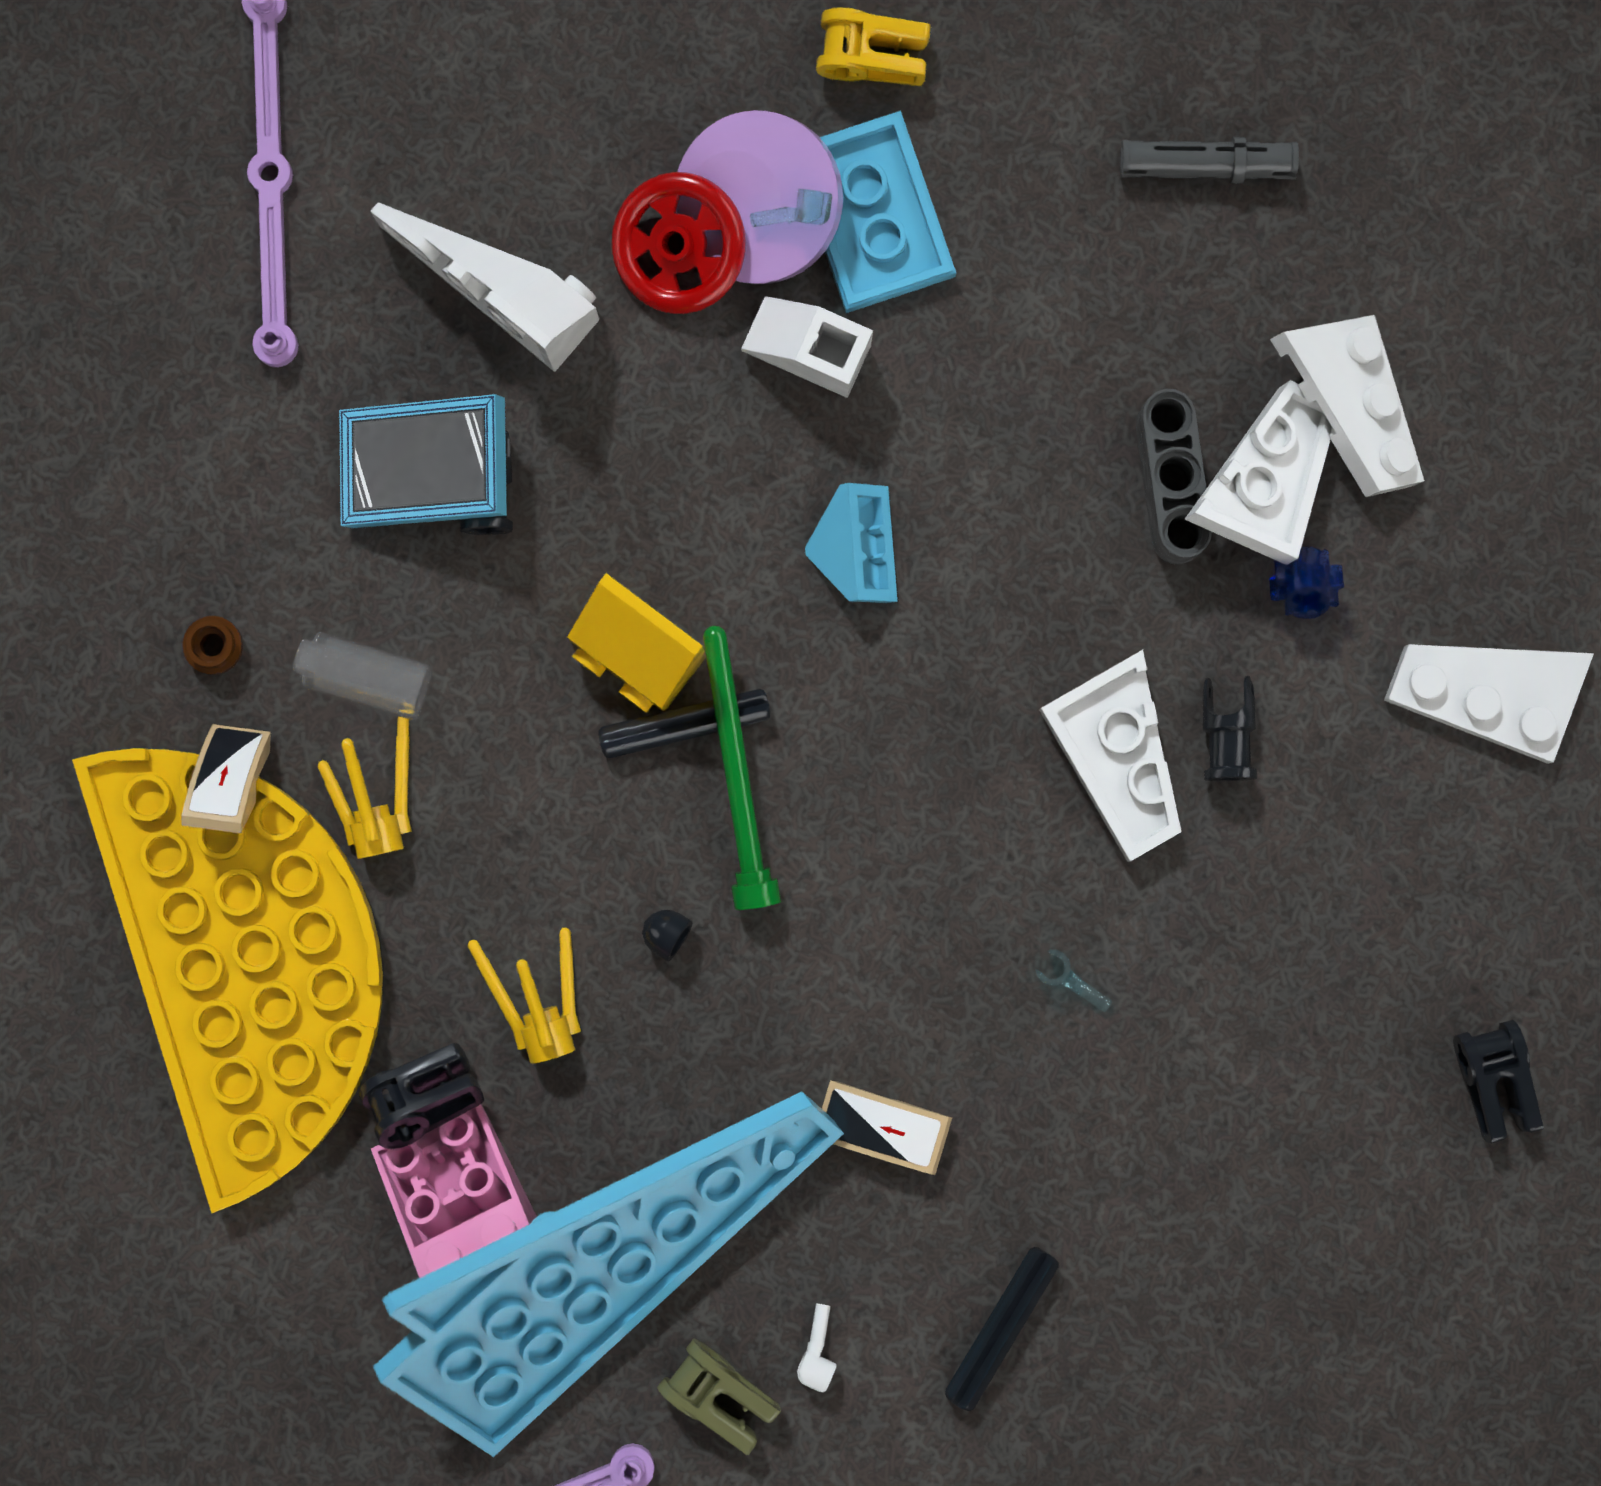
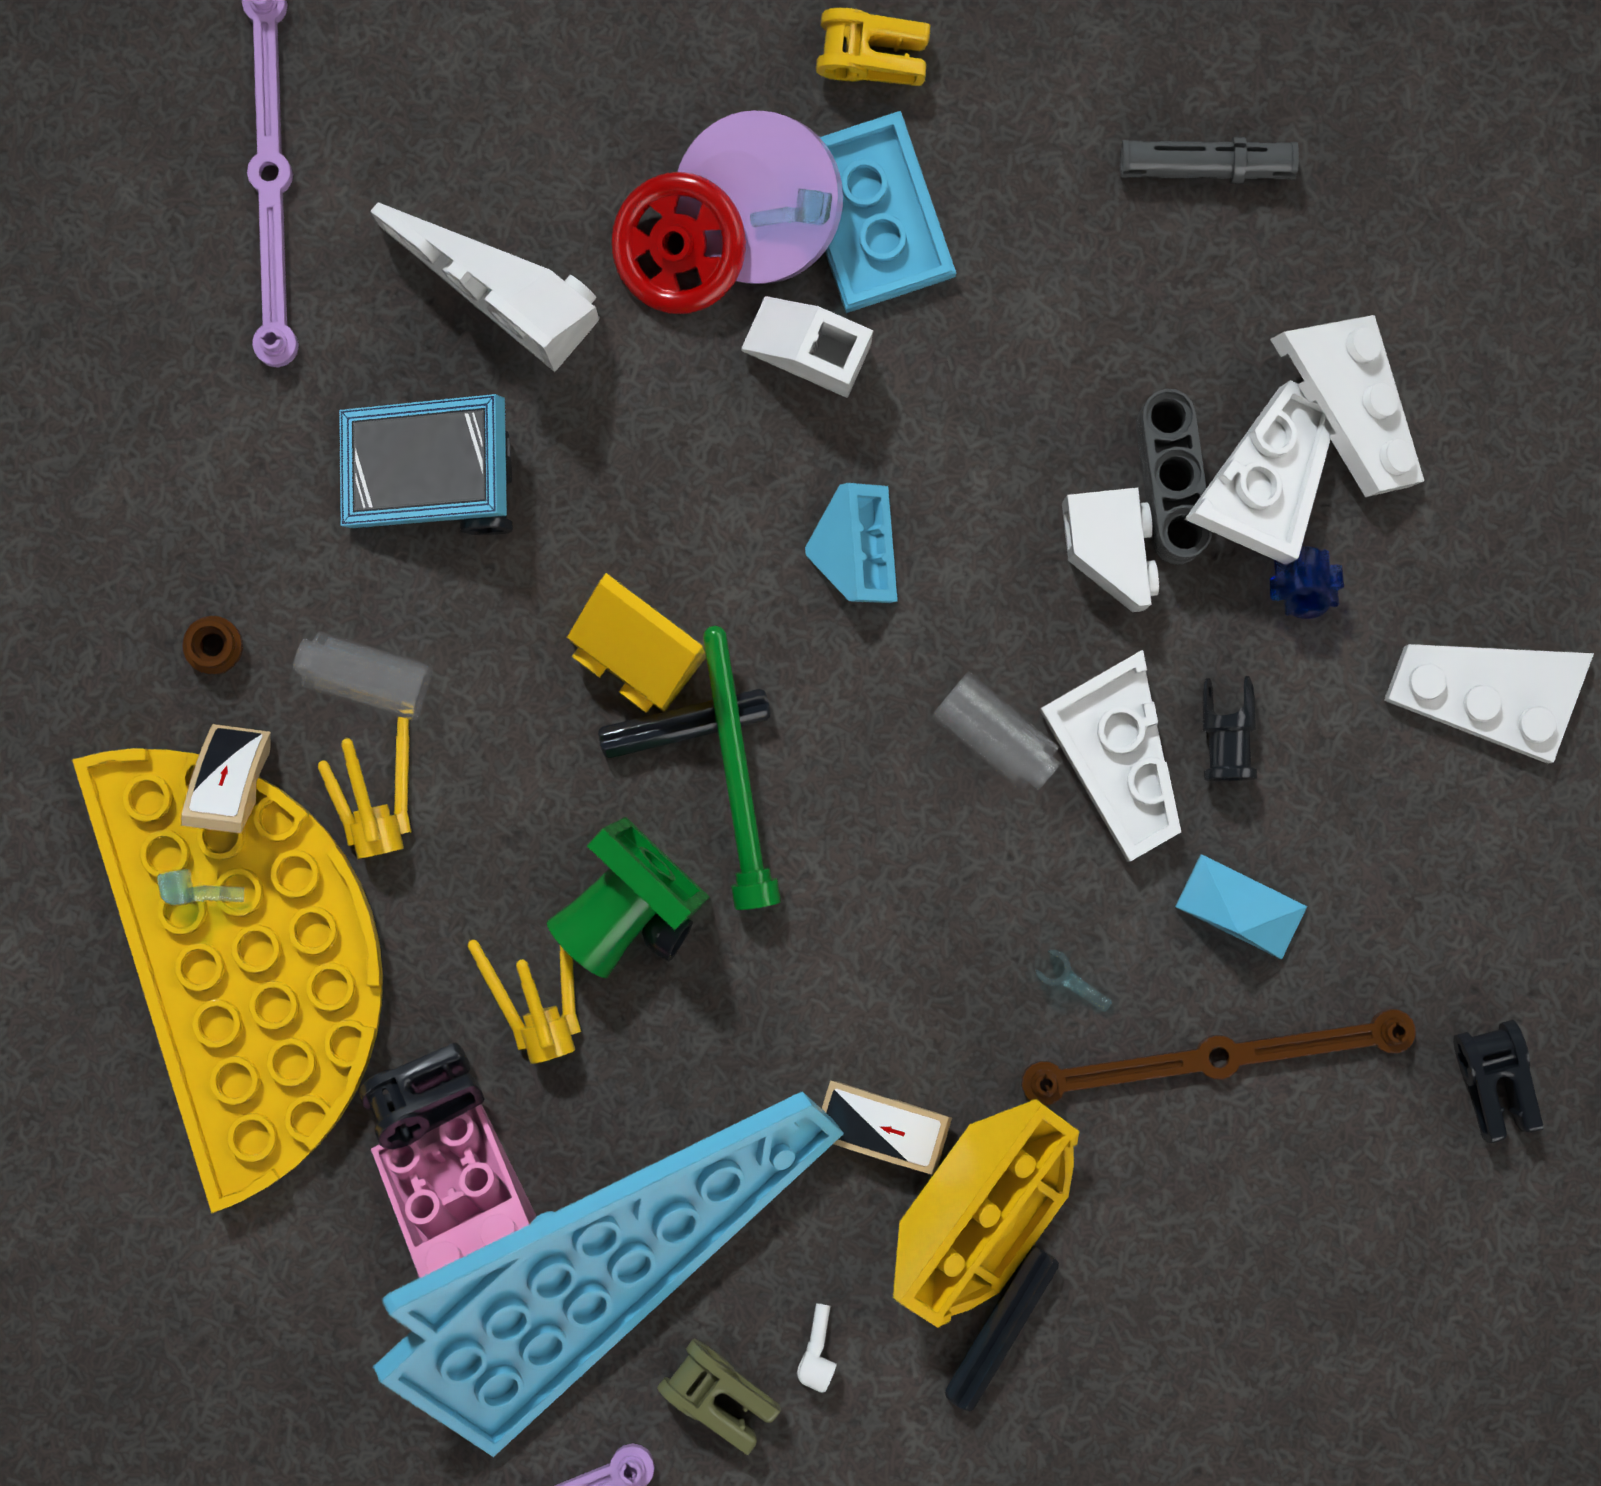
none -> clear light blue hand [157,869,245,905]
none -> green plant [547,817,710,978]
none -> yellow wedge [893,1099,1079,1328]
none -> clear brick [931,671,1061,792]
none -> reddish brown piece [1021,1009,1416,1106]
none -> white slope [1062,488,1159,612]
none -> medium azure slope [1175,854,1307,959]

